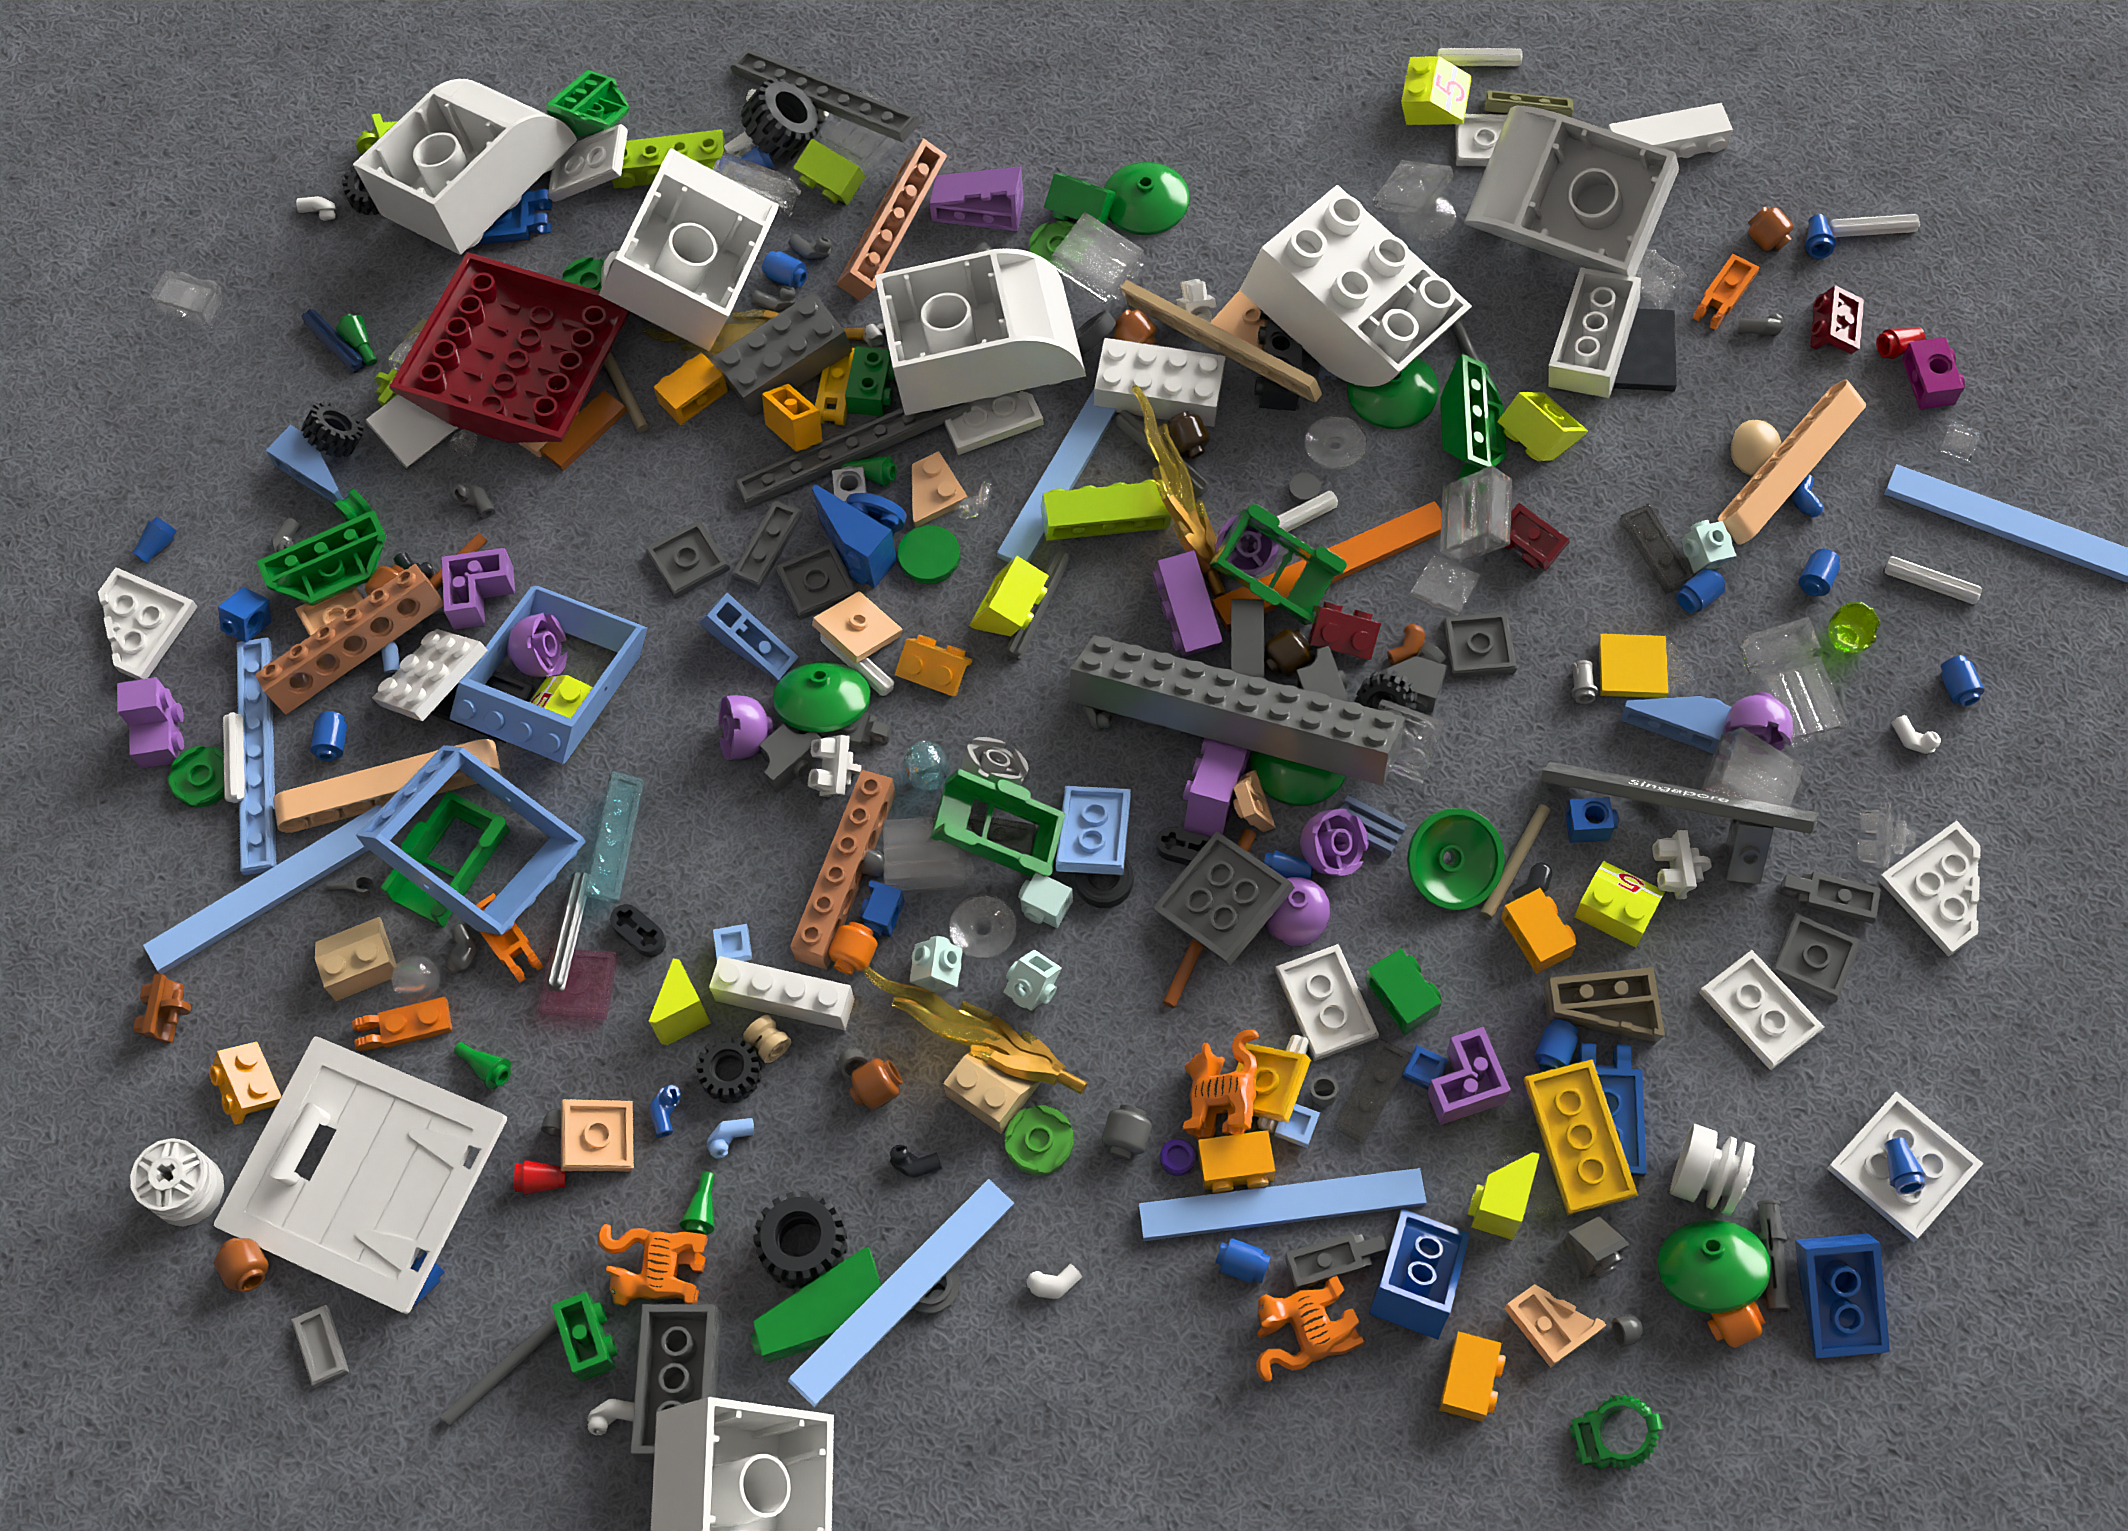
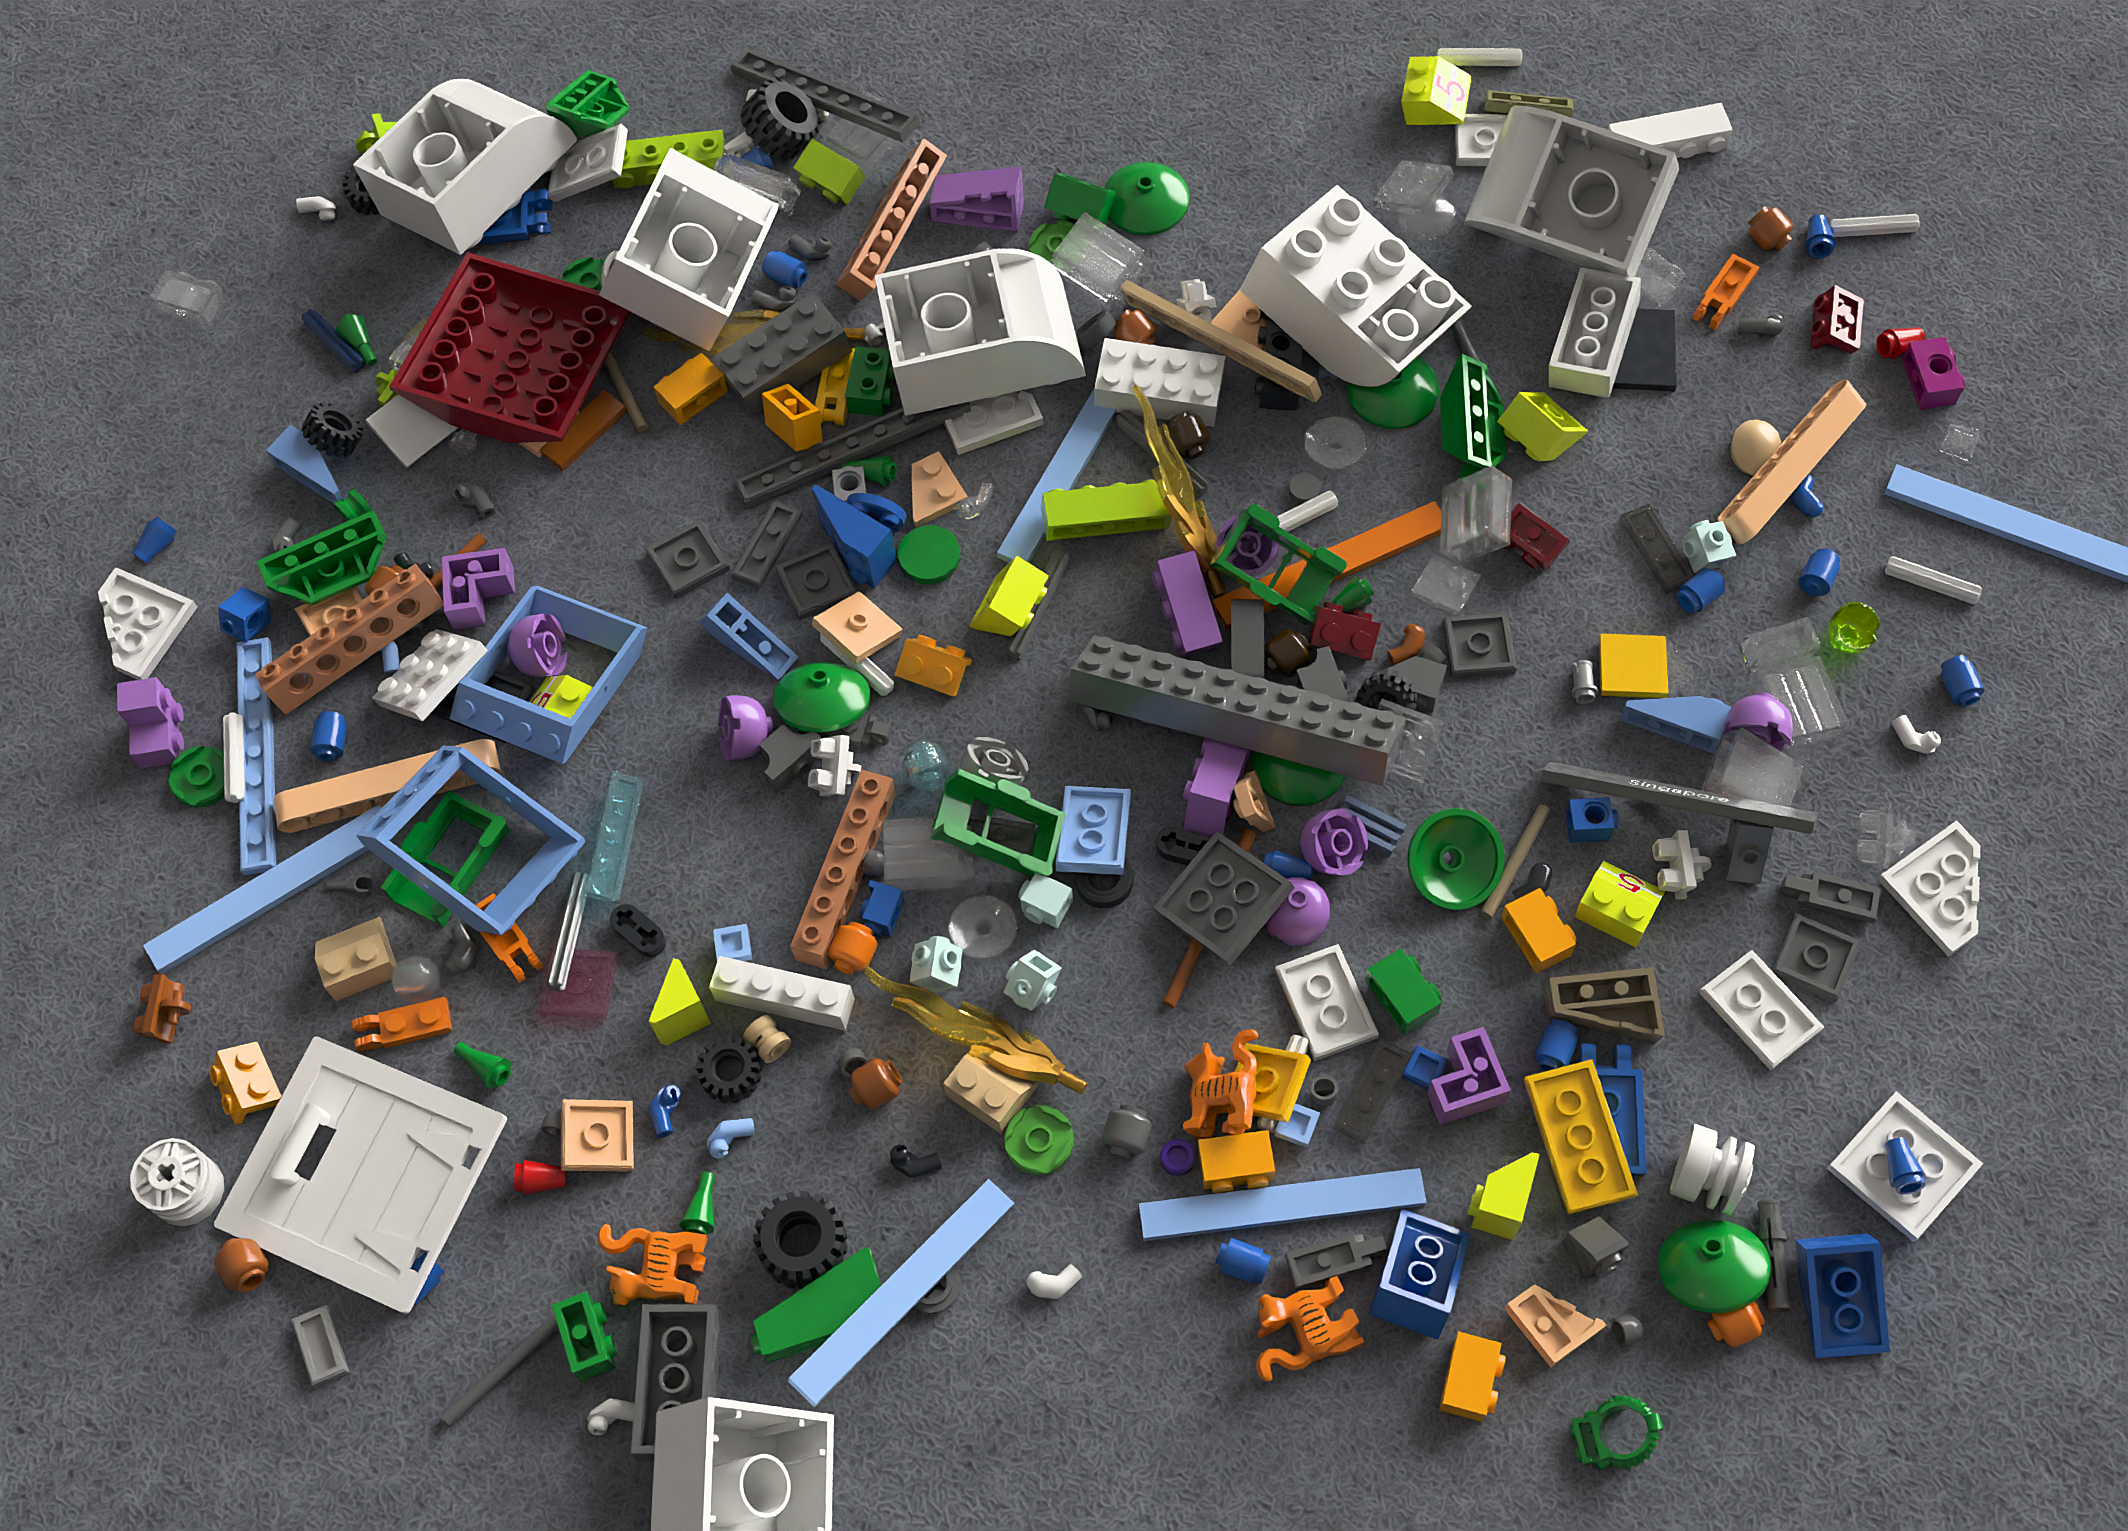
none -> green cone [1332,576,1374,613]

